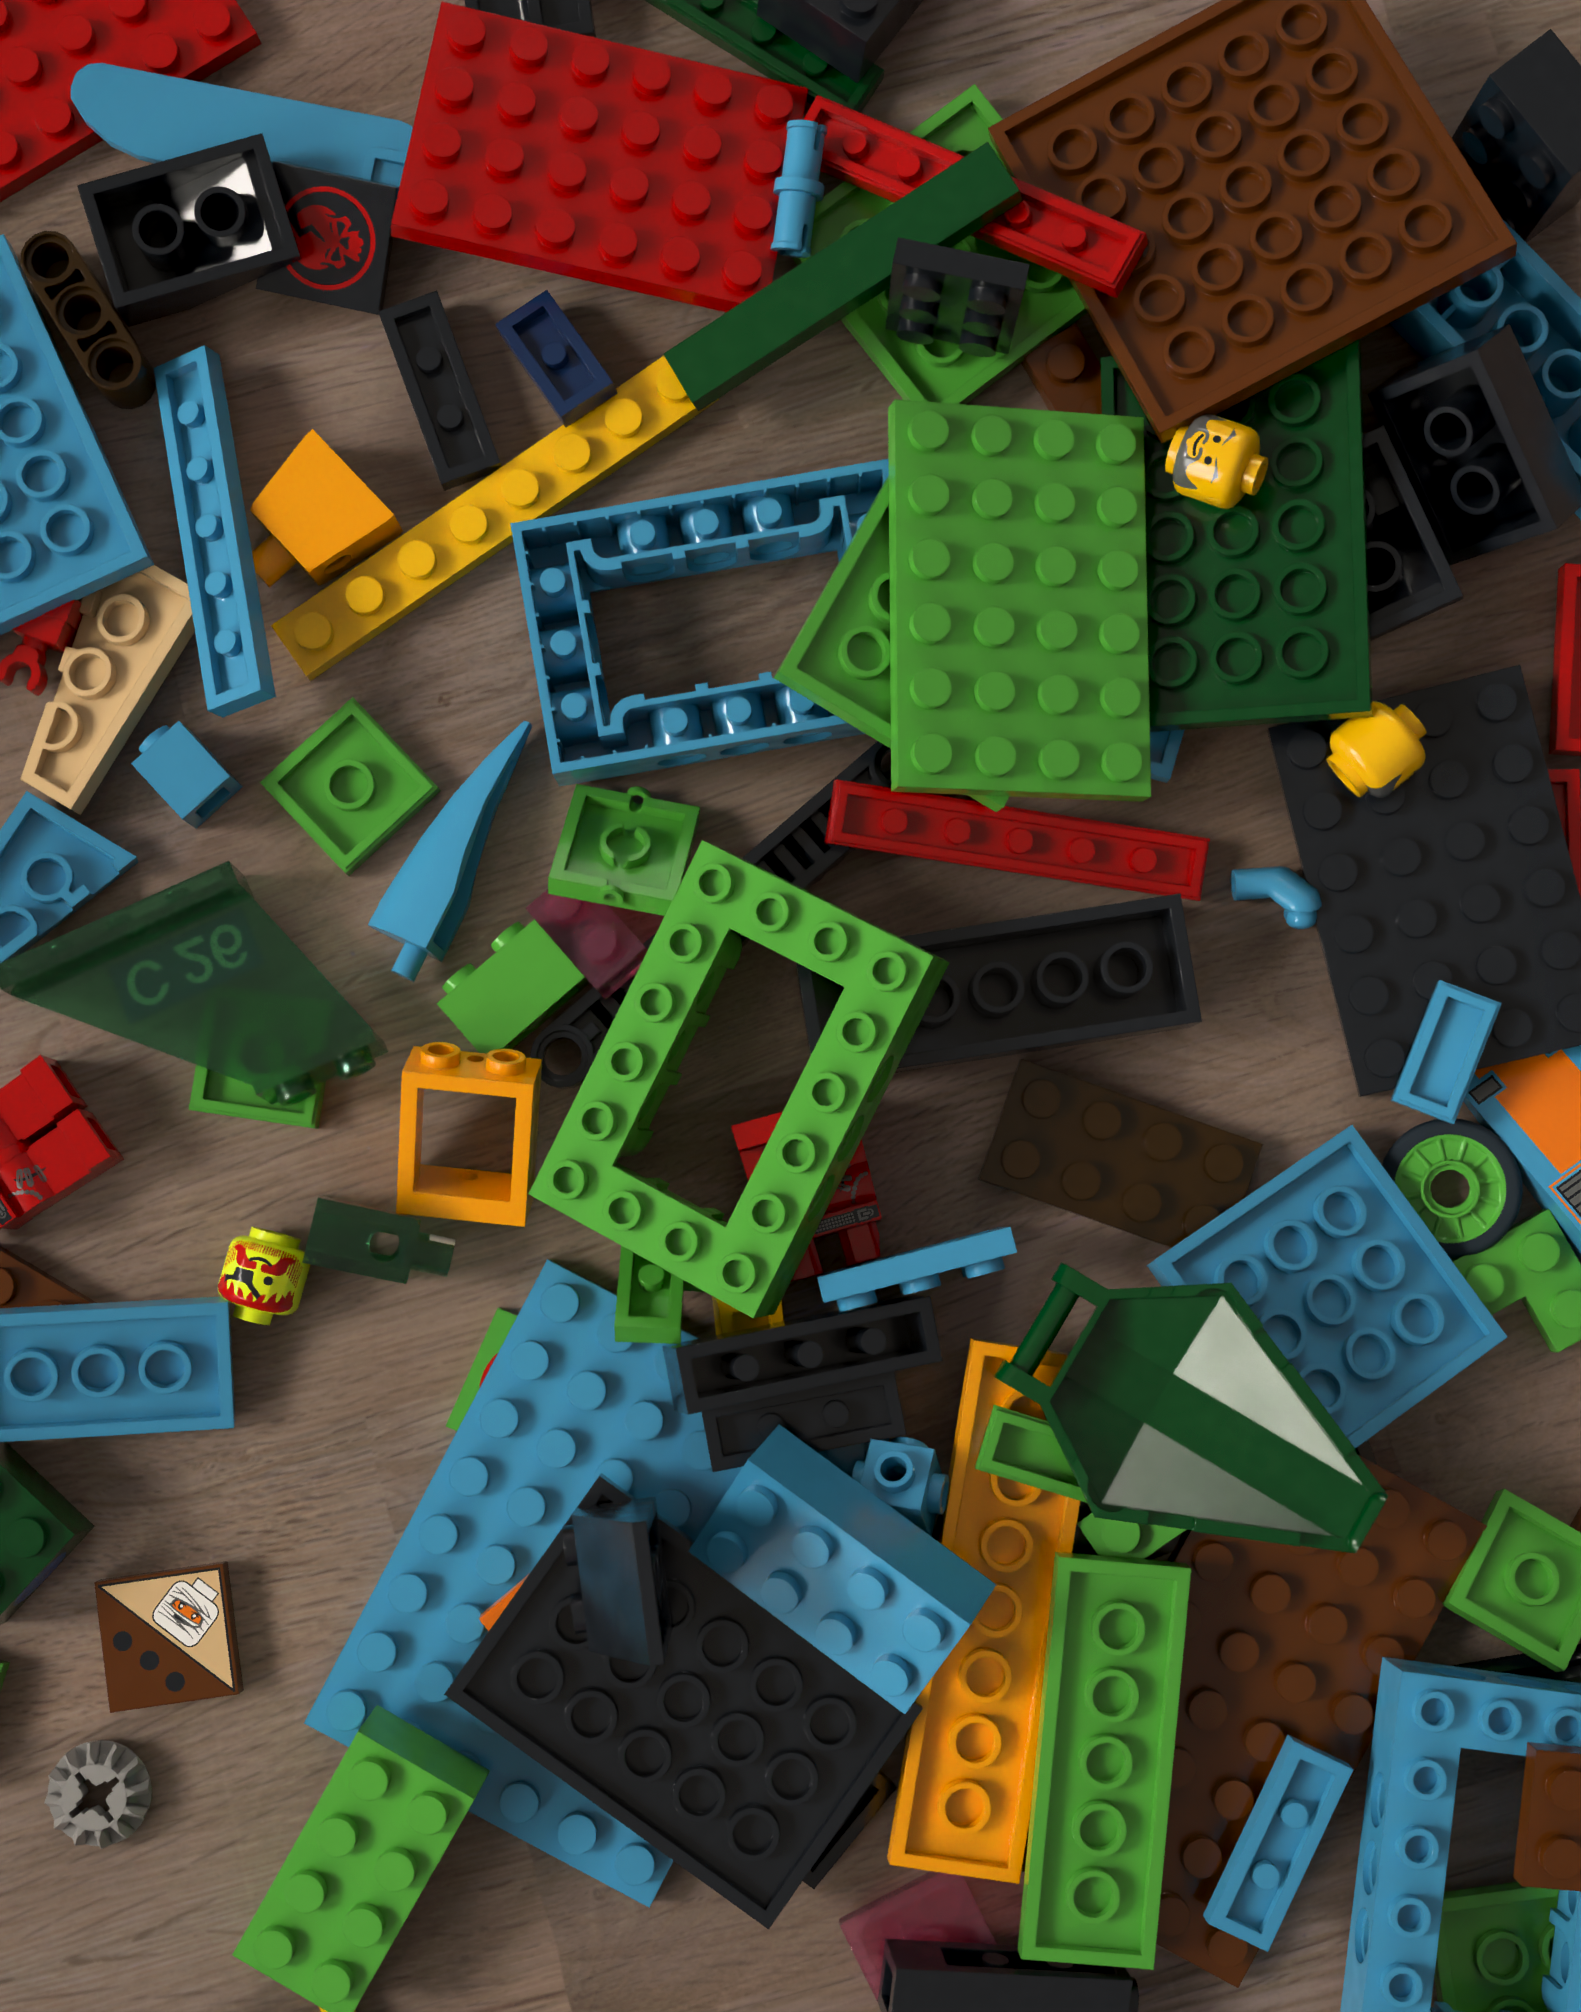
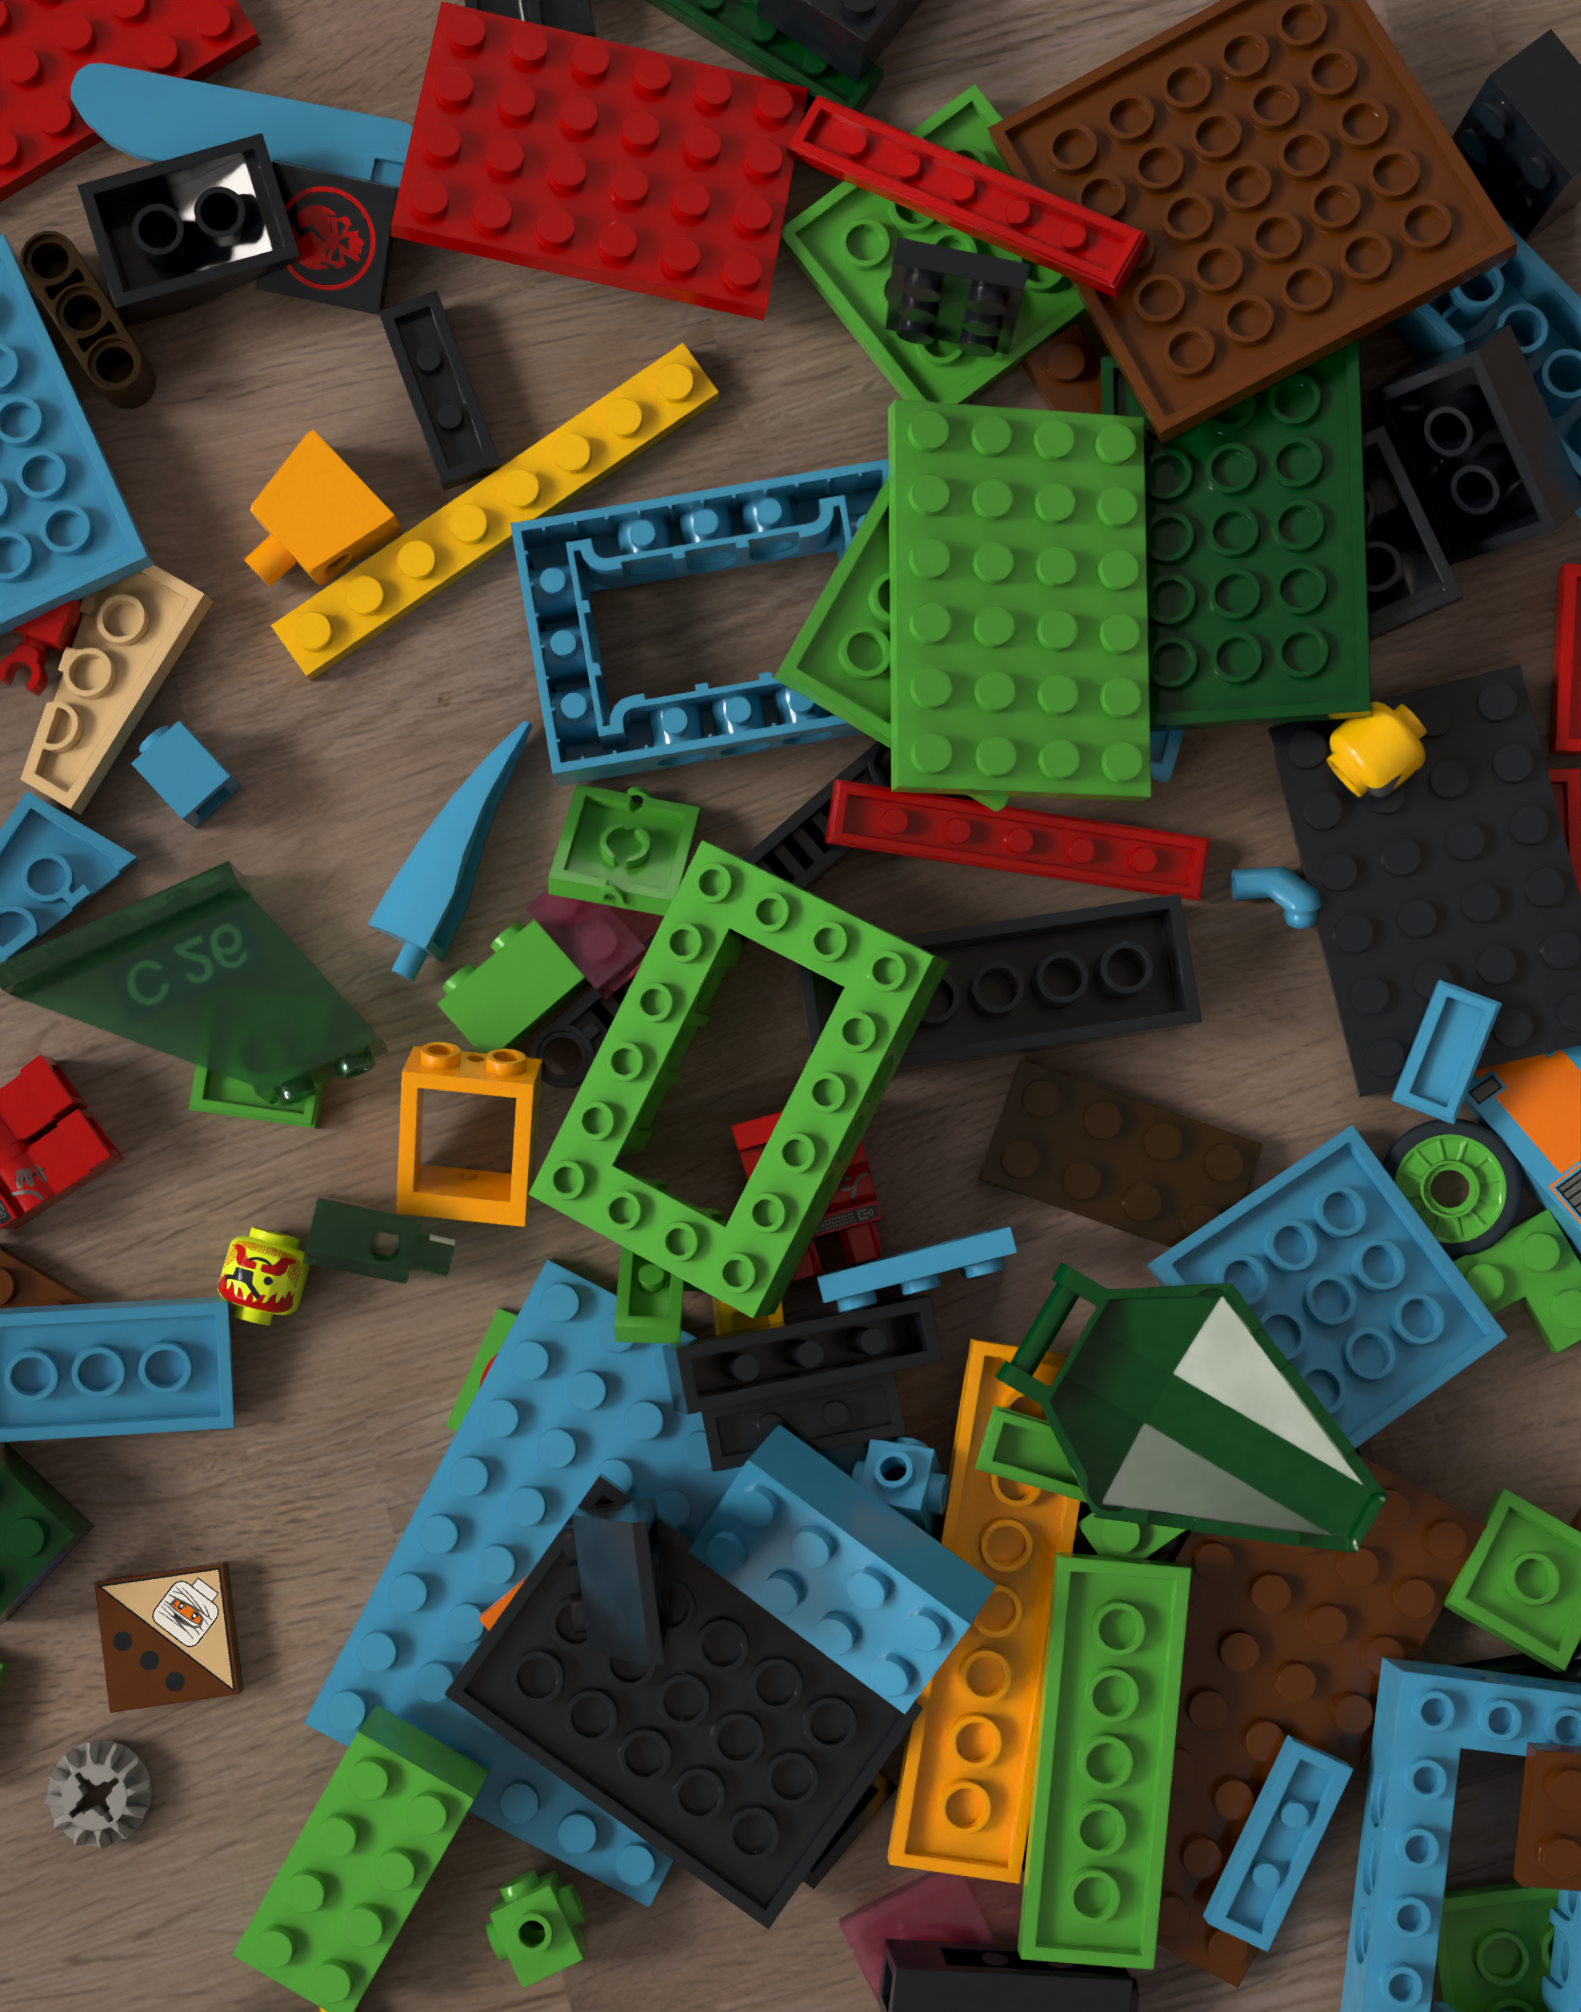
dark azure plate [154,345,276,717] -> none
bright green tile [260,697,441,876] -> none
dark blue plate [495,290,617,428] -> none
dark green tile [664,142,1023,411] -> none
dark azure pin [770,119,827,258] -> none
yellow head [1165,414,1268,509] -> none
none -> bright green brick [486,1870,588,1988]

